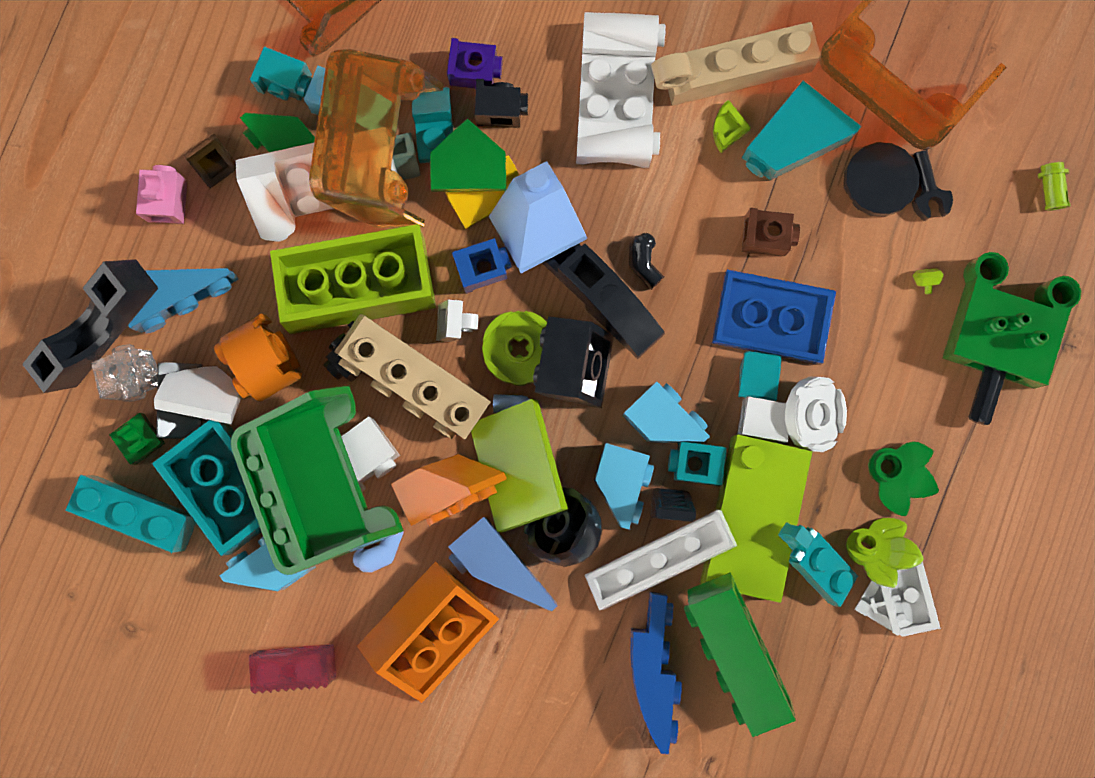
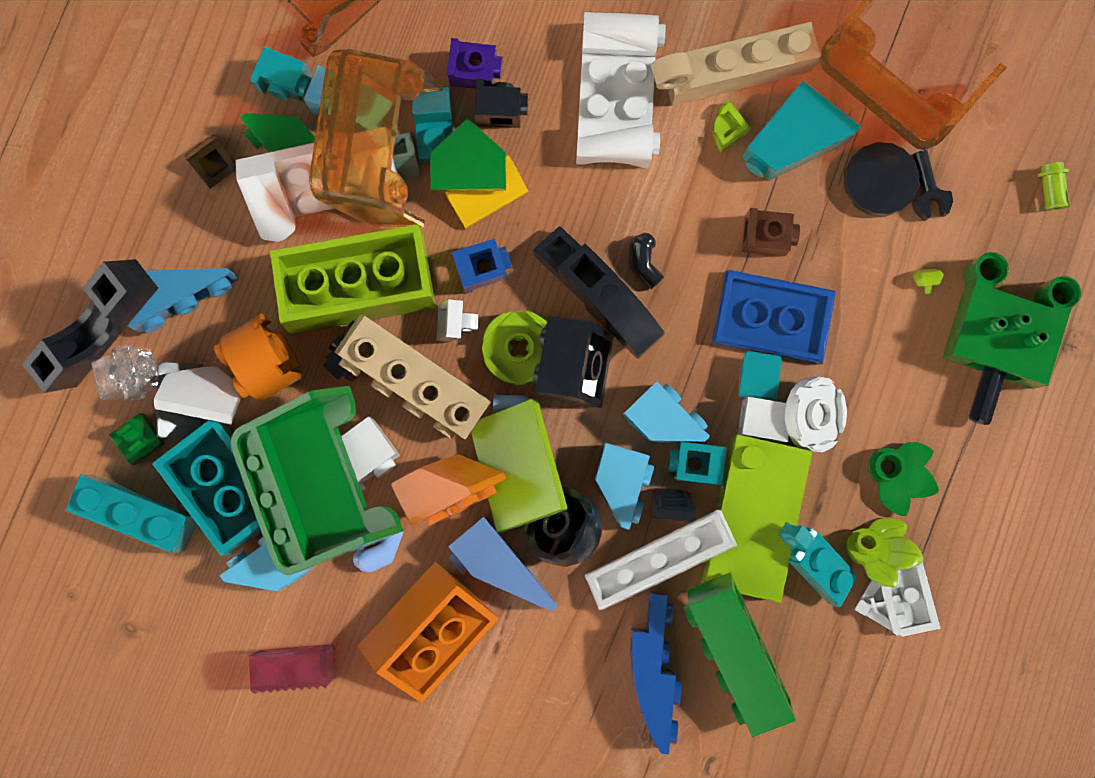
bright pink brick [136,165,187,224] -> none
light blue slope [489,161,587,273] -> none

